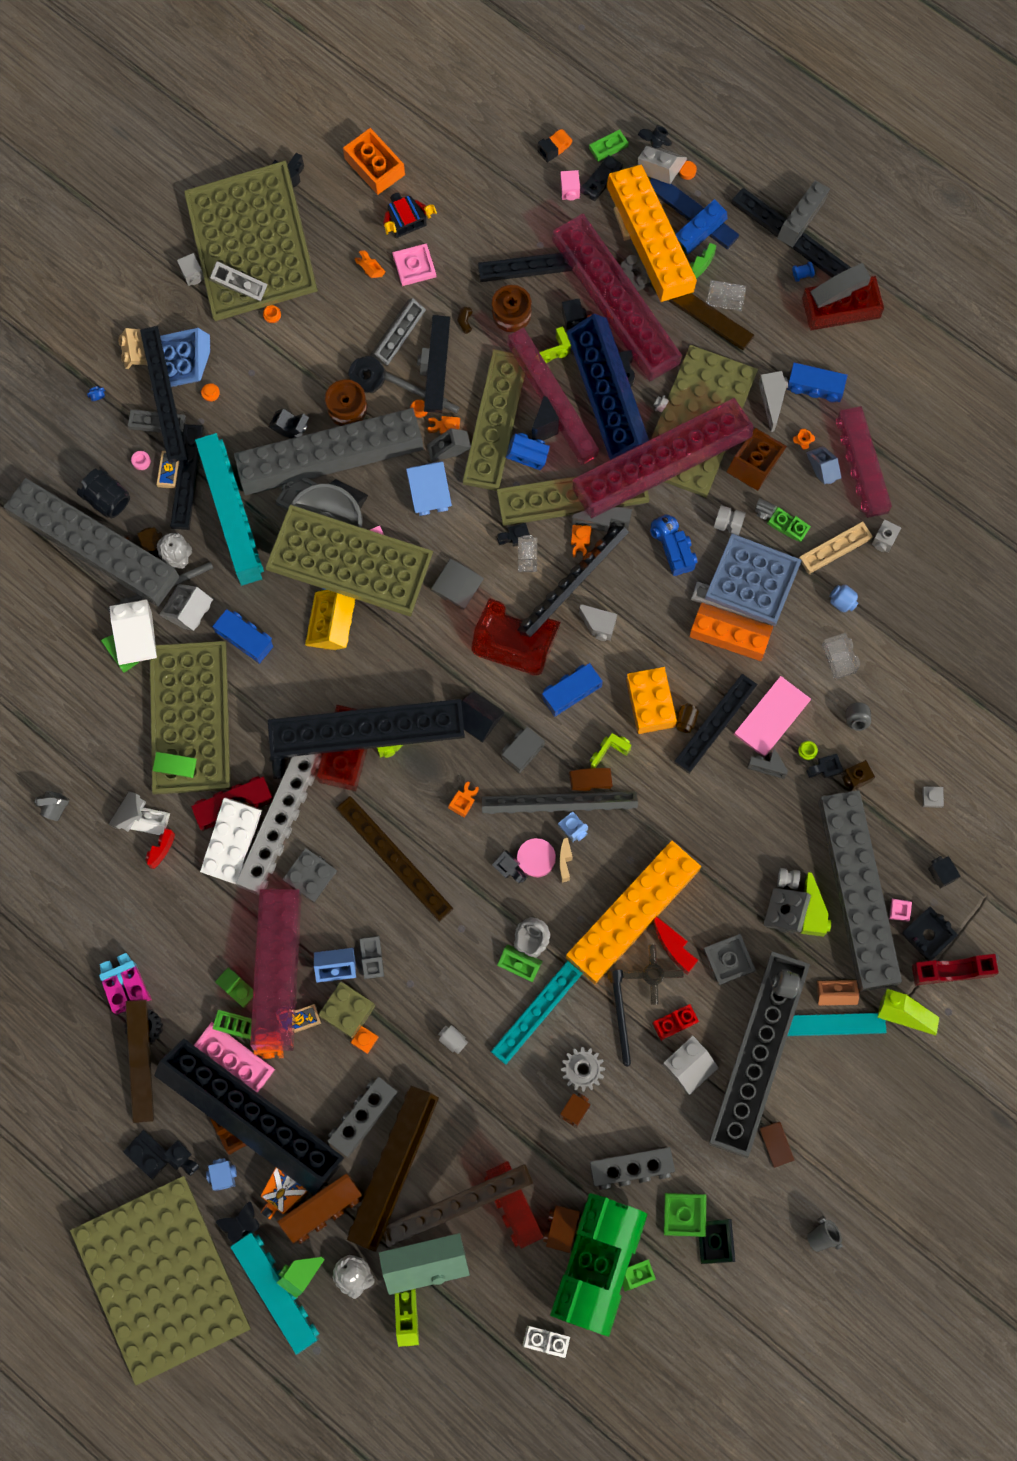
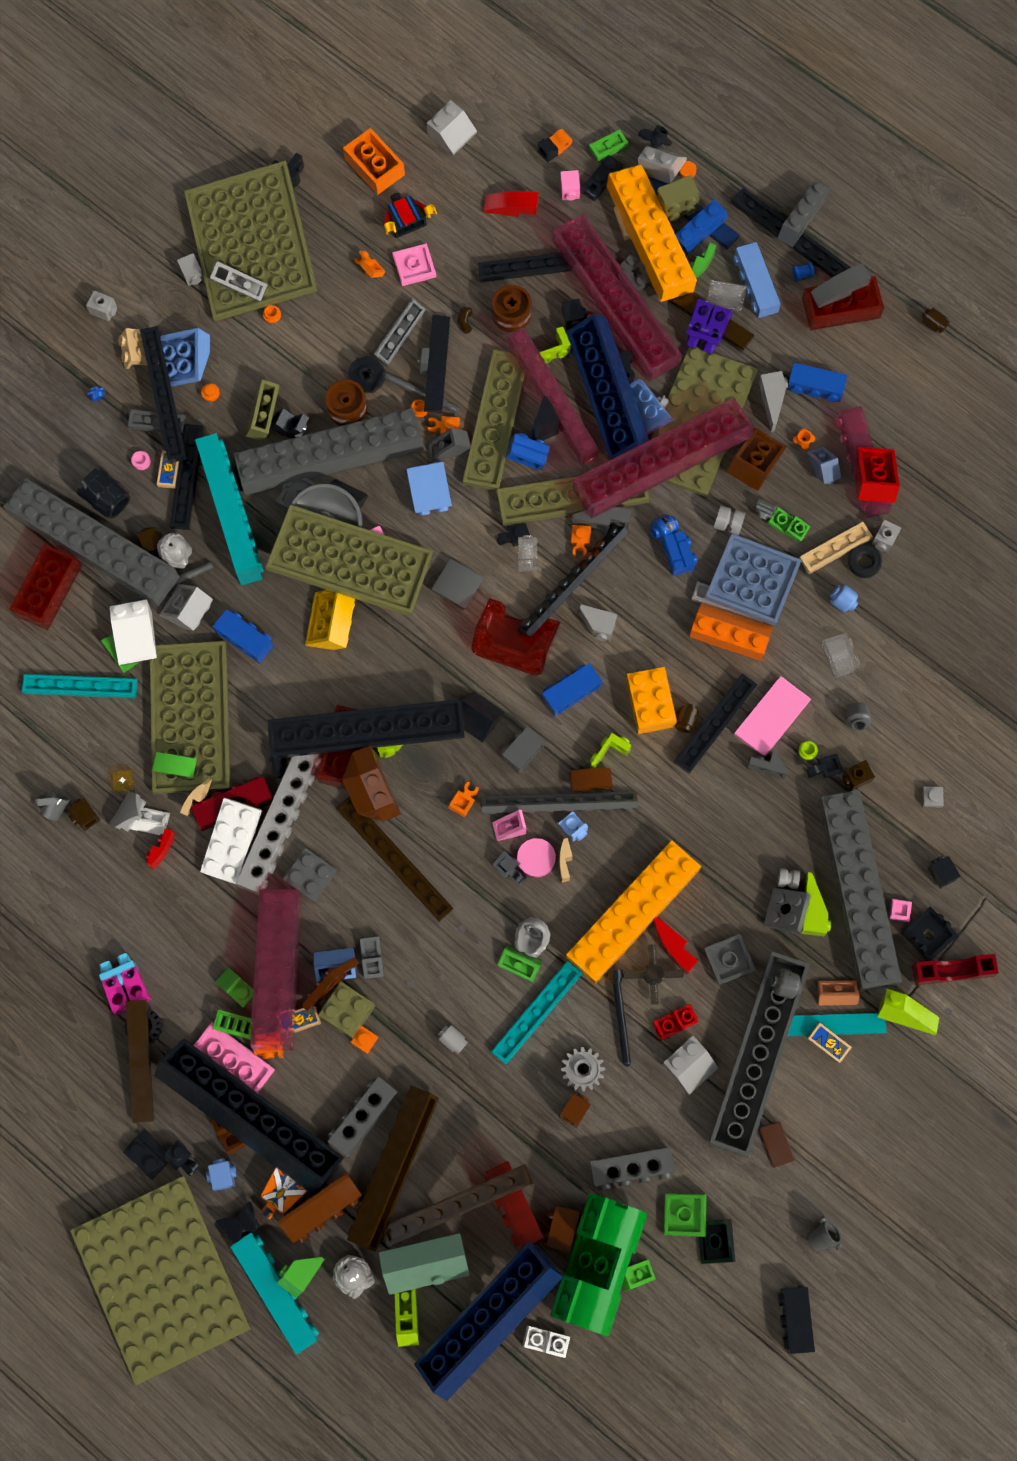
none -> clear red brick [9,544,82,630]
none -> teal tile [21,674,138,698]
none -> dark brown brick [68,798,100,831]
none -> light grey brick [86,291,117,322]
none -> clear yellow tile [112,770,134,792]
none -> tan slope [180,778,212,816]
none -> olive brick [246,379,279,442]
none -> reddish brown wing [302,957,359,1011]
none -> reddish brown wedge [342,744,401,822]
none -> dark blue brick [414,1242,563,1401]
none -> light grey slope [427,100,477,155]
none -> red slope [484,191,539,217]
none -> bright pink slope [492,810,526,841]
none -> medium blue wing [630,379,674,435]
none -> olive brick [657,175,700,222]
none -> dark purple hips [686,299,733,354]
none -> medium blue brick [733,242,781,318]
none -> black brick [778,1287,815,1354]
none -> tile [807,1022,852,1063]
none -> black tyre [848,544,882,578]
none -> red slope [856,447,900,503]
none -> dark brown brick [922,307,950,333]

